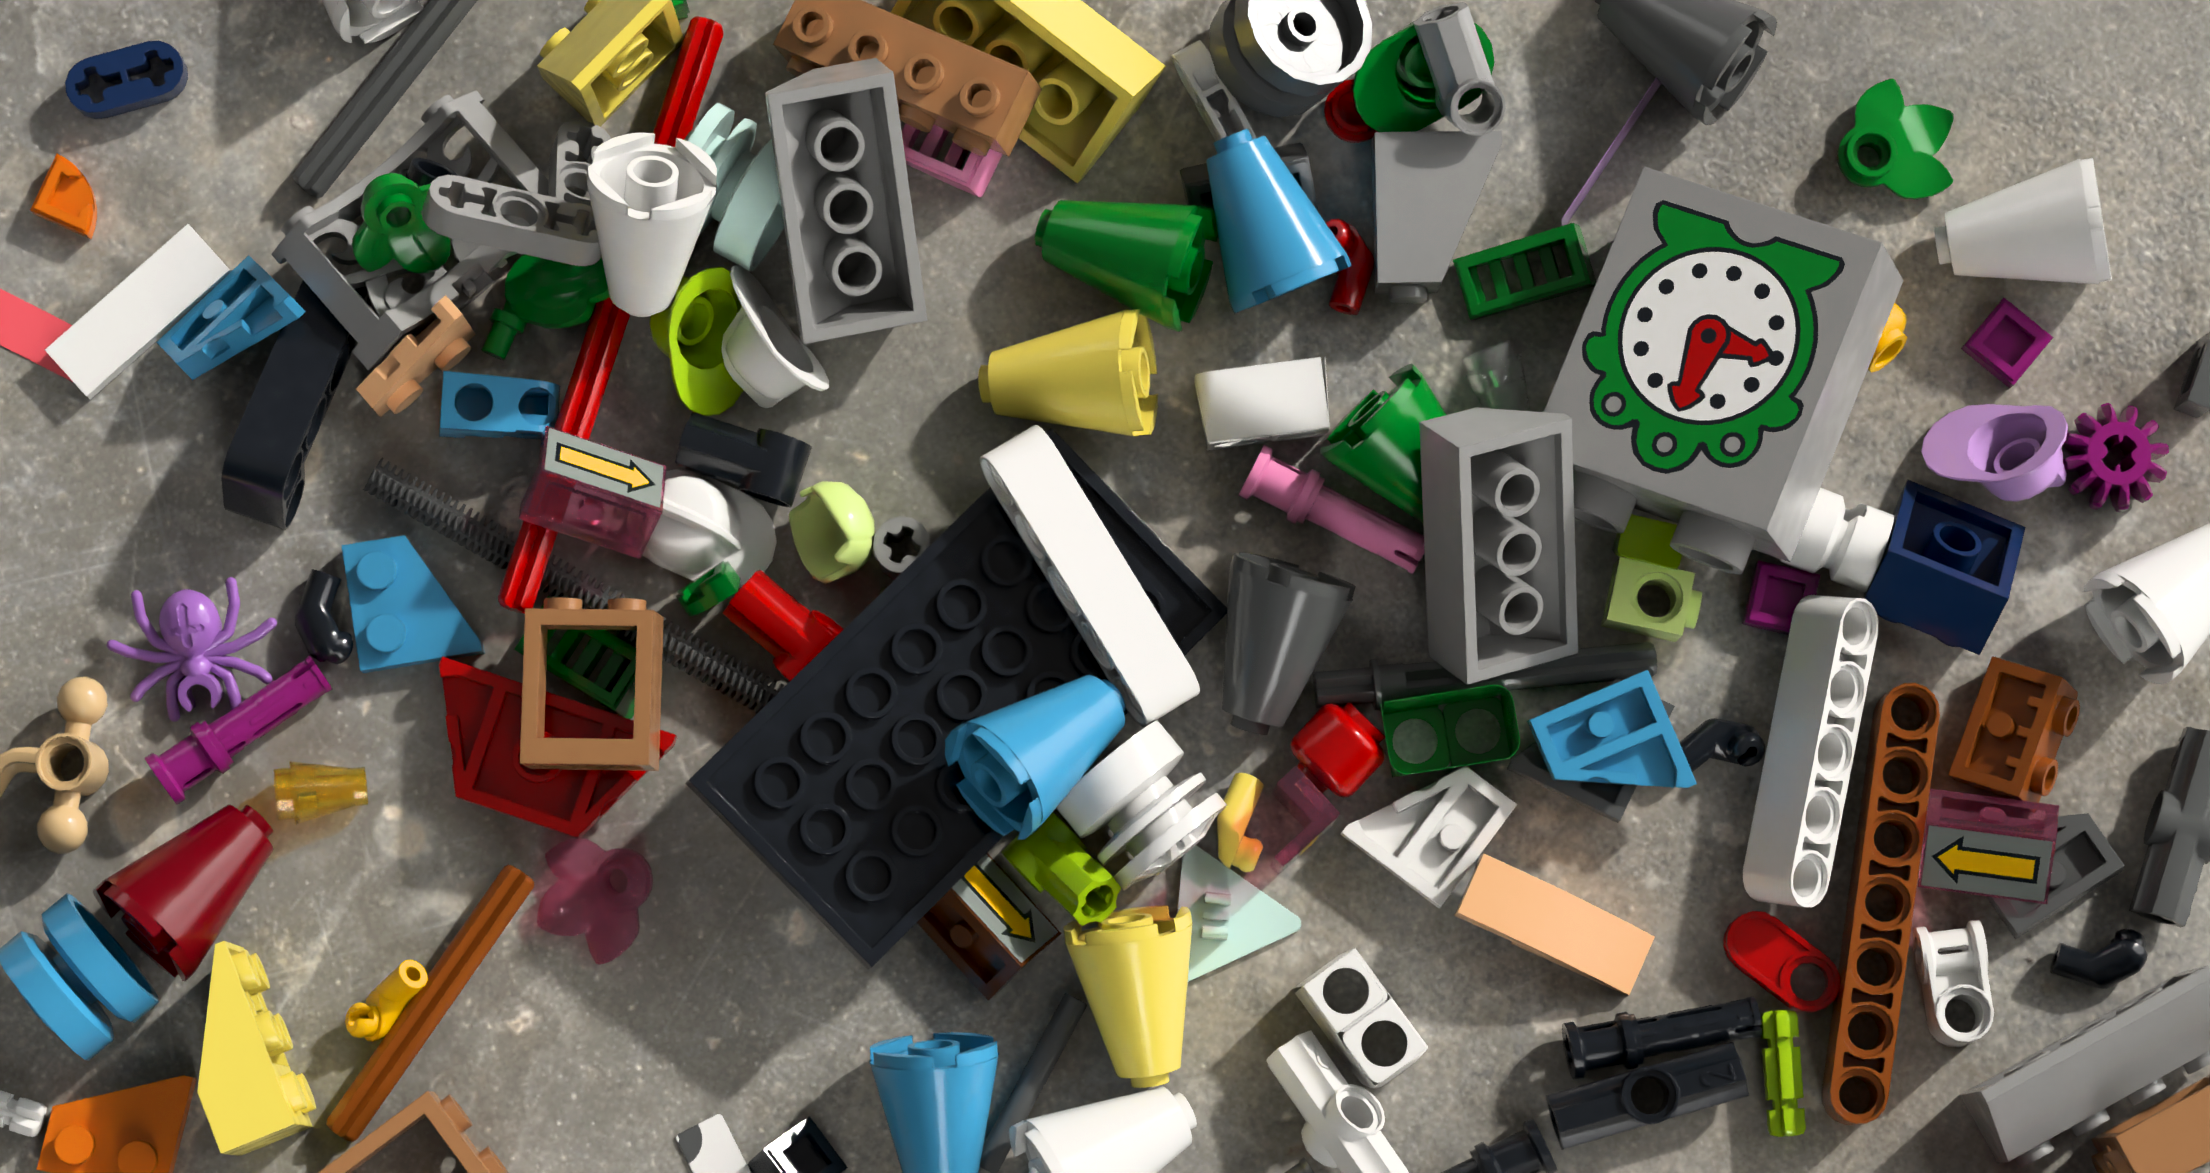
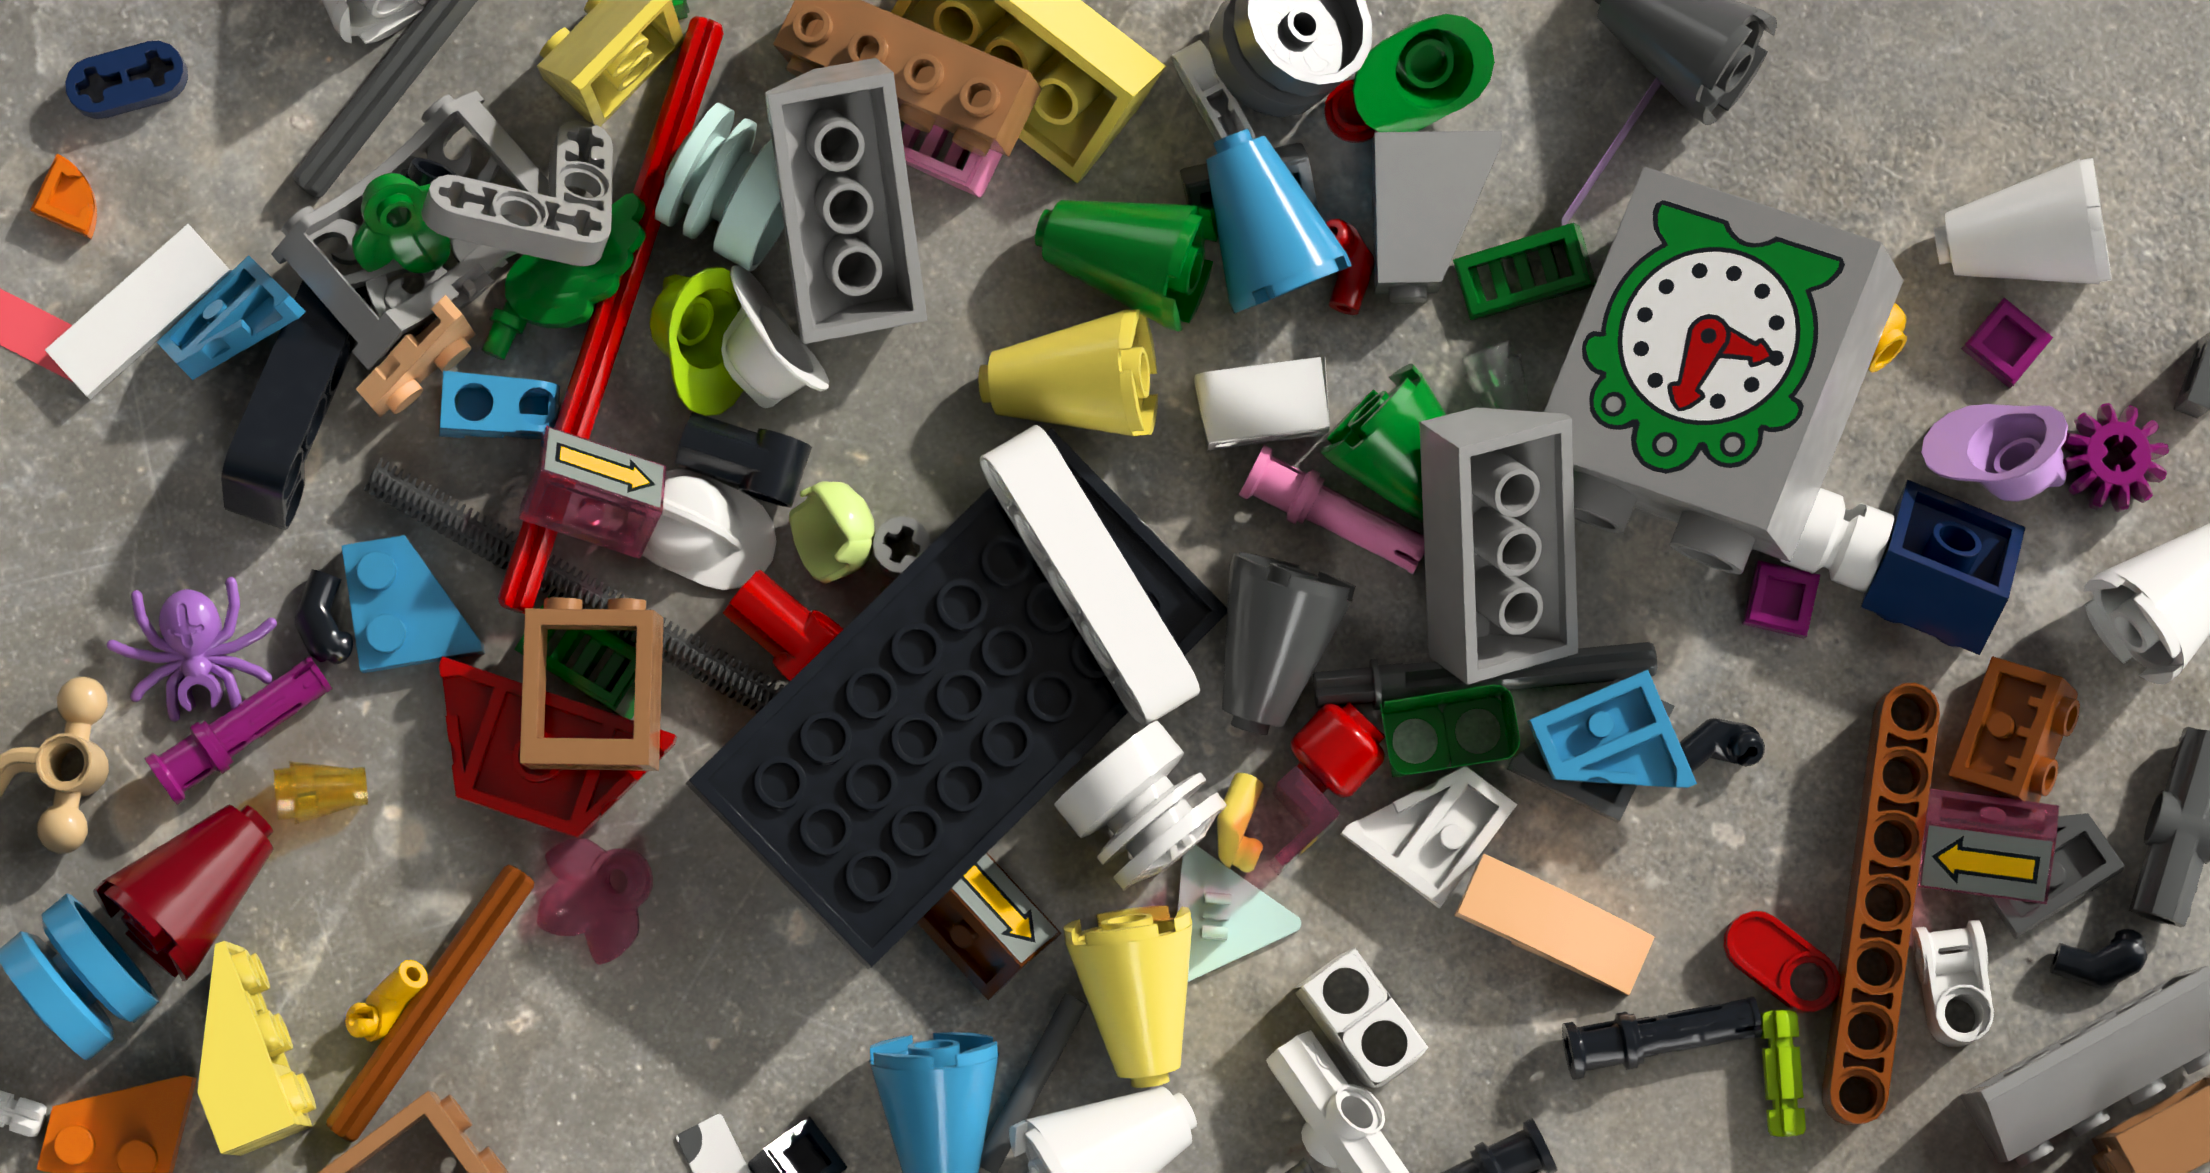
white cone [586,133,717,317] -> none
green tile [676,561,741,616] -> none
dark azure cone [945,675,1126,840] -> none
lime piece [1001,812,1121,926] -> none
light grey piece [1413,2,1506,136] -> none
black piece [1546,1042,1749,1150] -> none
yellowish green brick [1601,557,1702,642] -> none
lime slope [1612,514,1682,570] -> none
white beam [1743,595,1879,907] -> none
green plate [1837,78,1954,200] -> none

